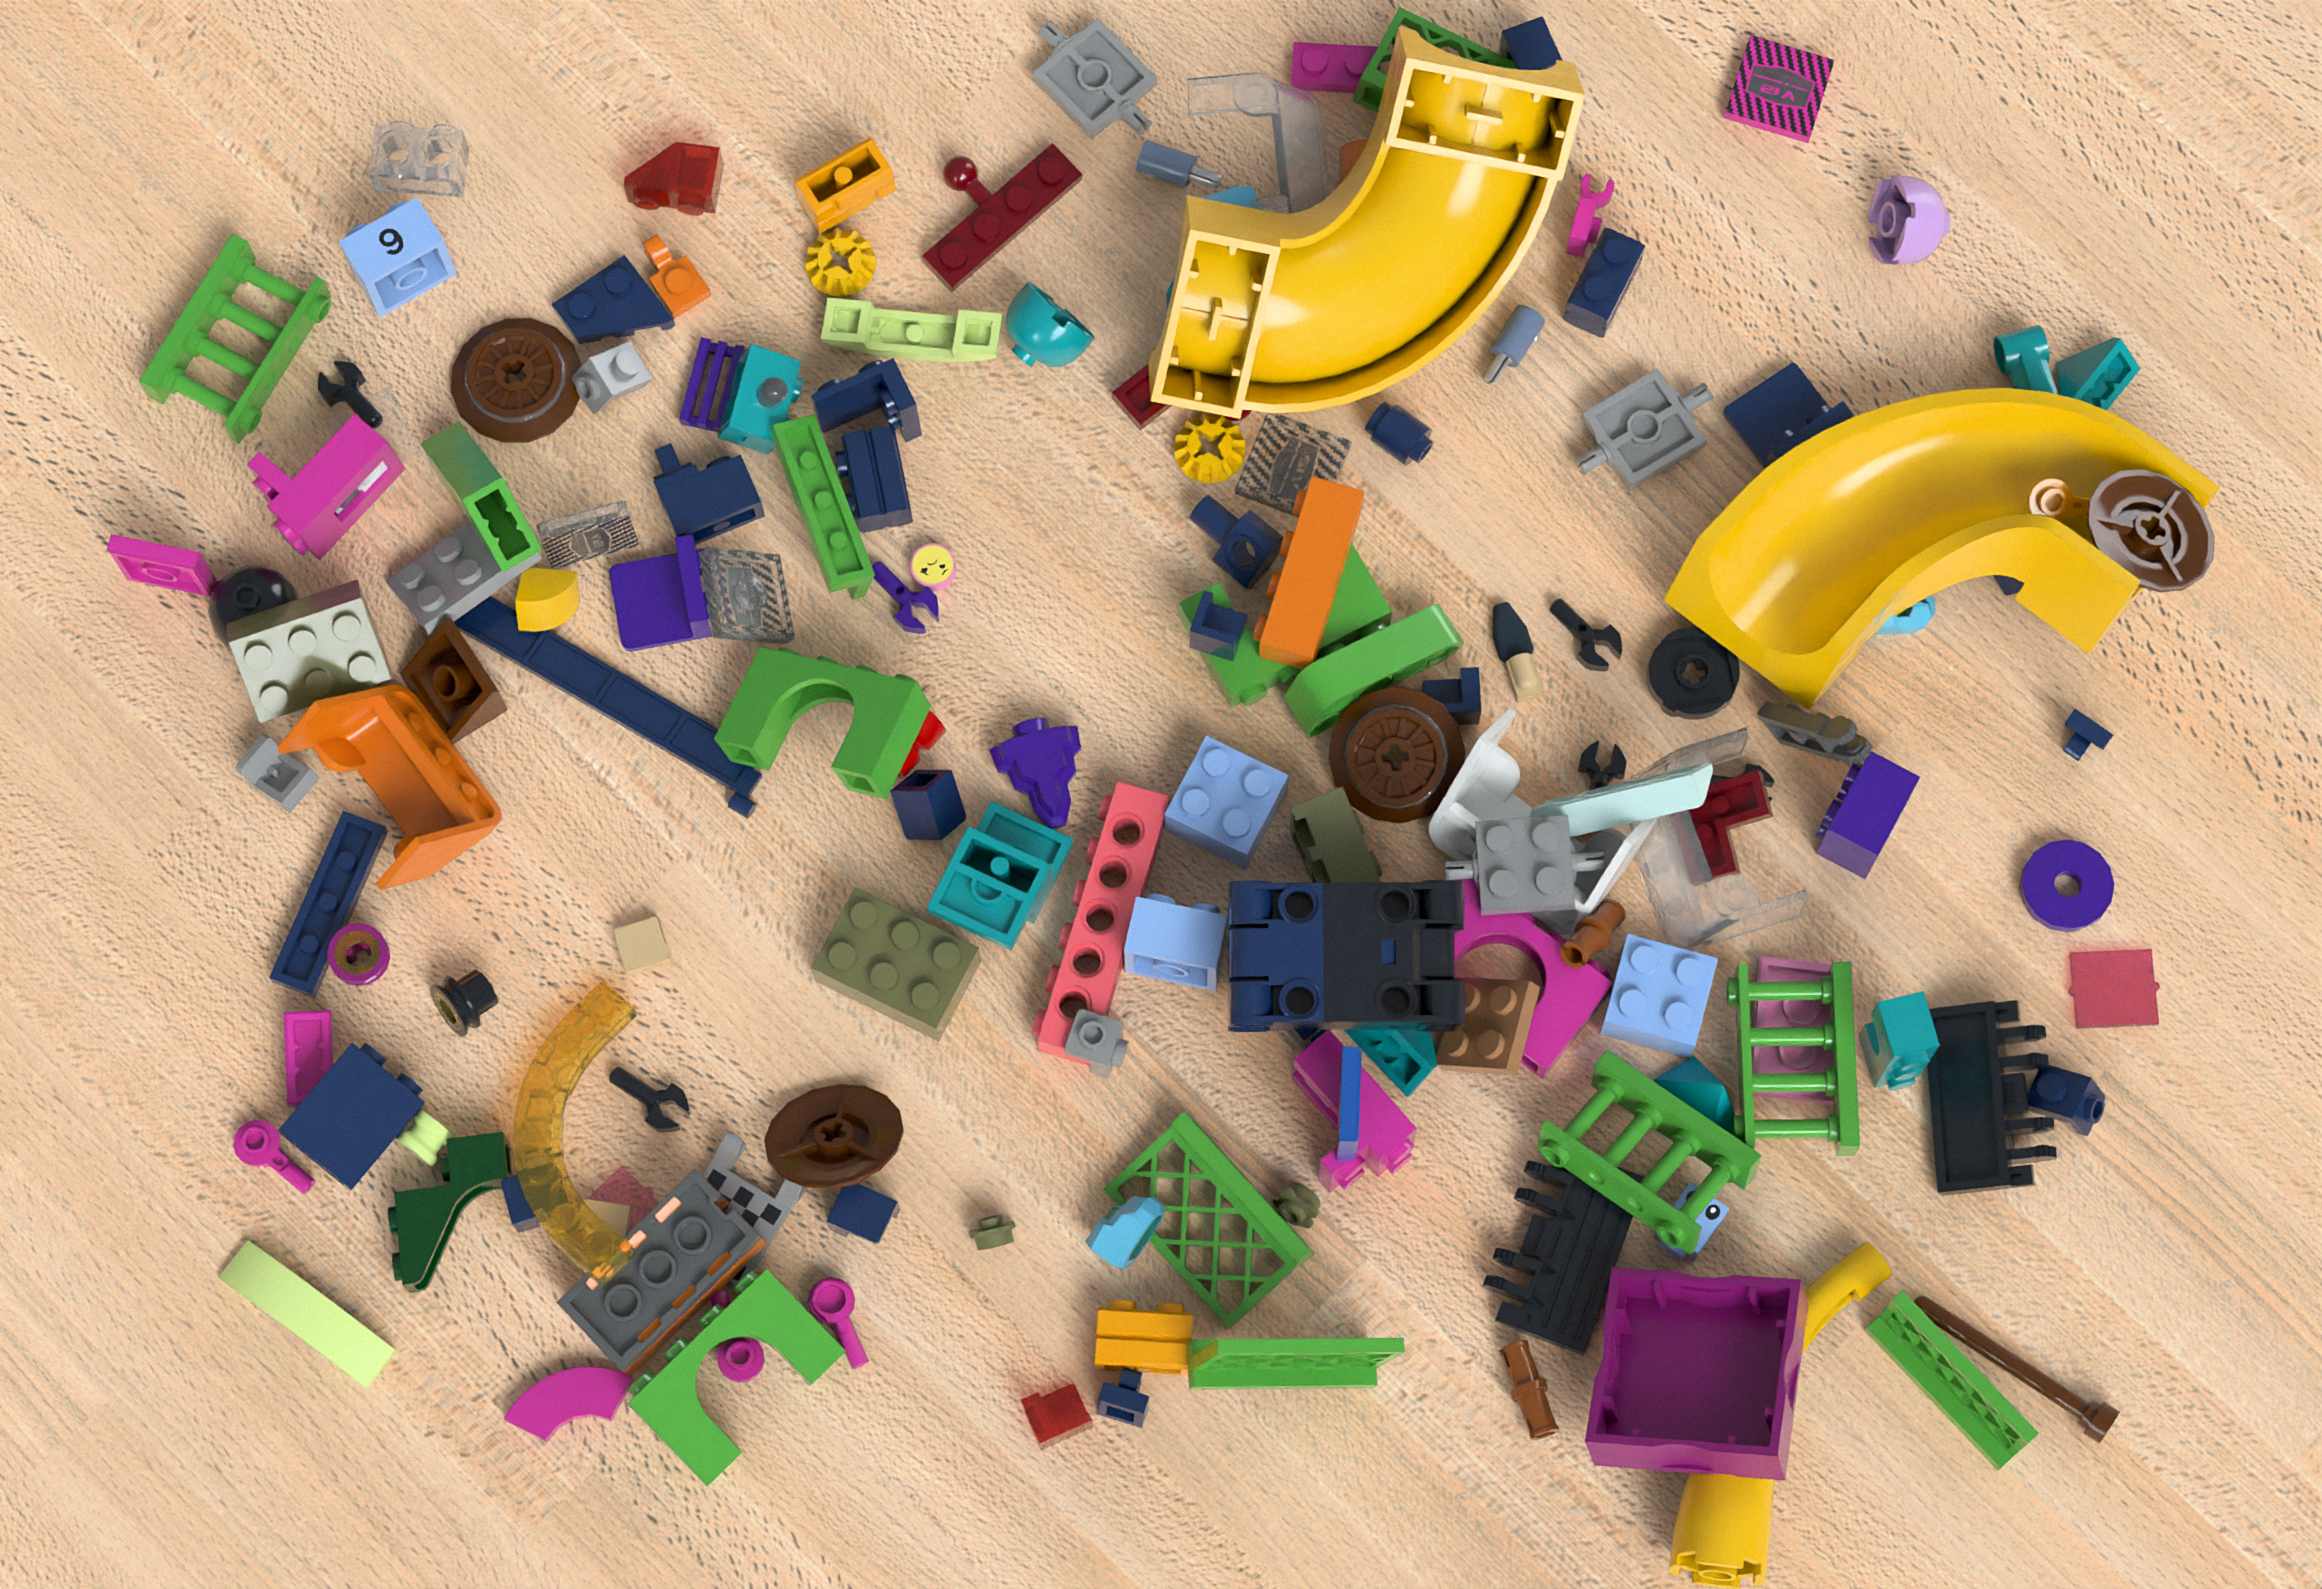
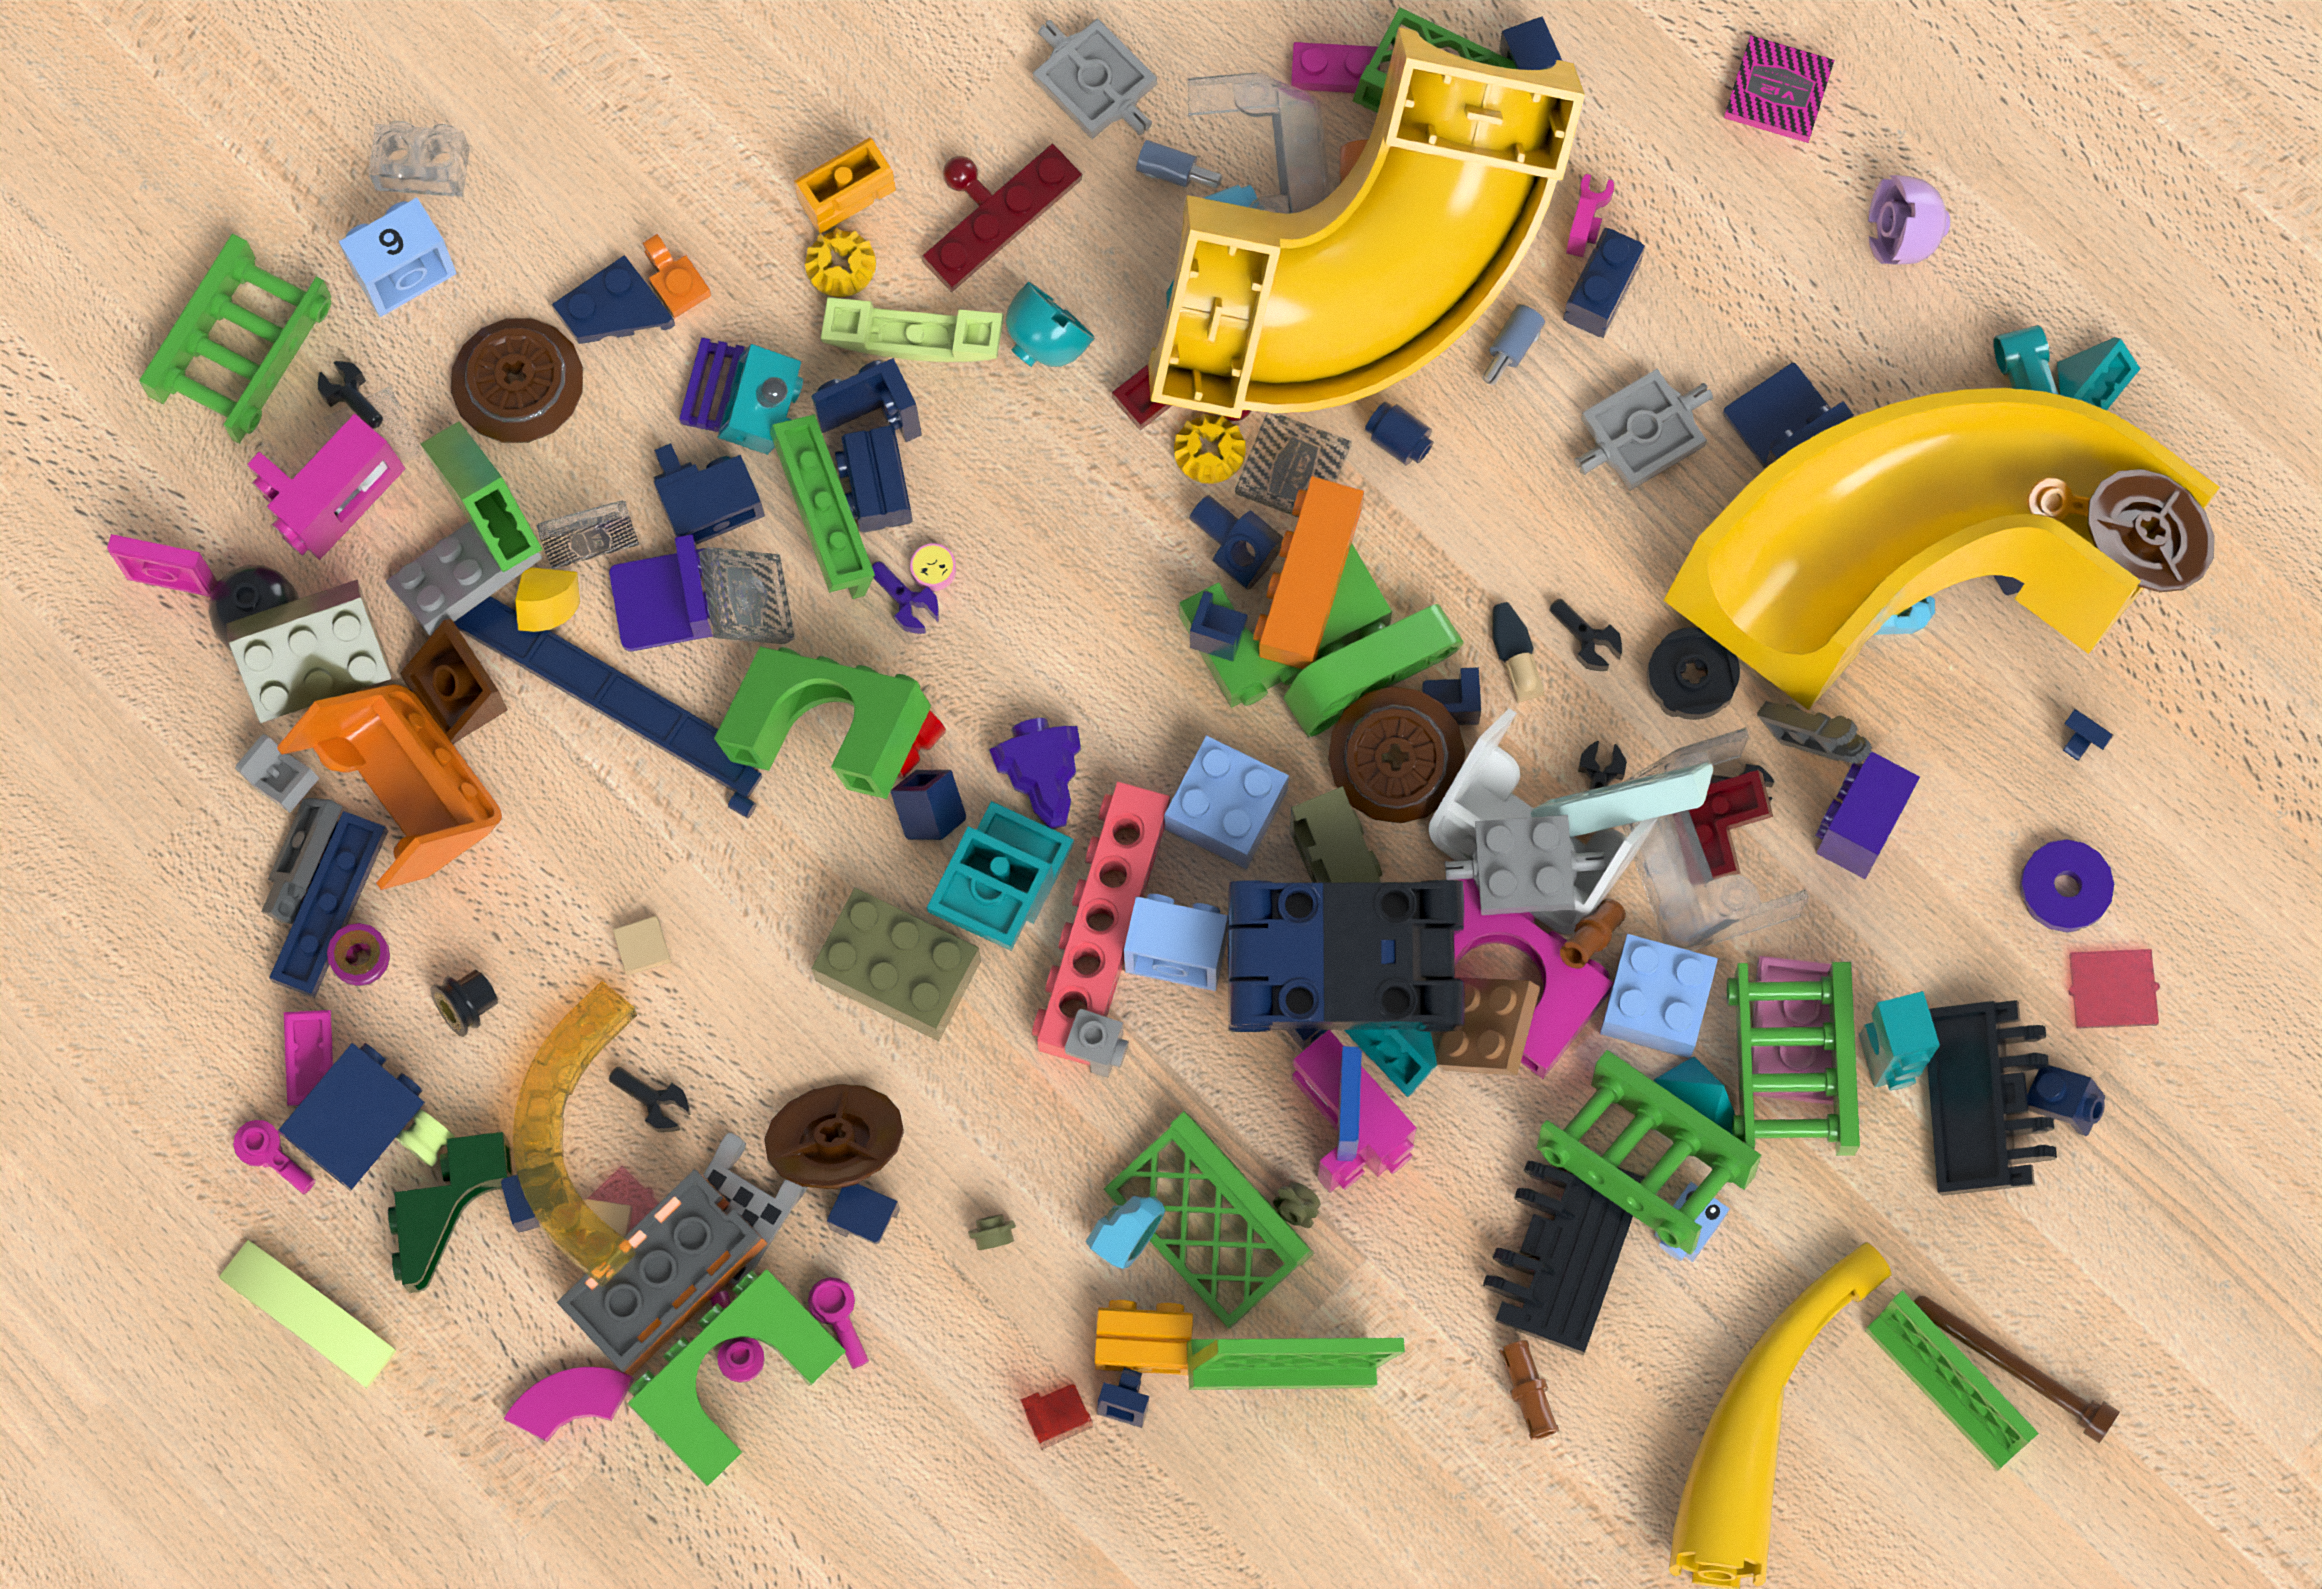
light grey bracket [572,341,653,414] -> none
clear red slope [623,142,724,216] -> none
magenta tile [1585,1267,1808,1480] -> none
none -> dark grey hinge [261,798,343,924]

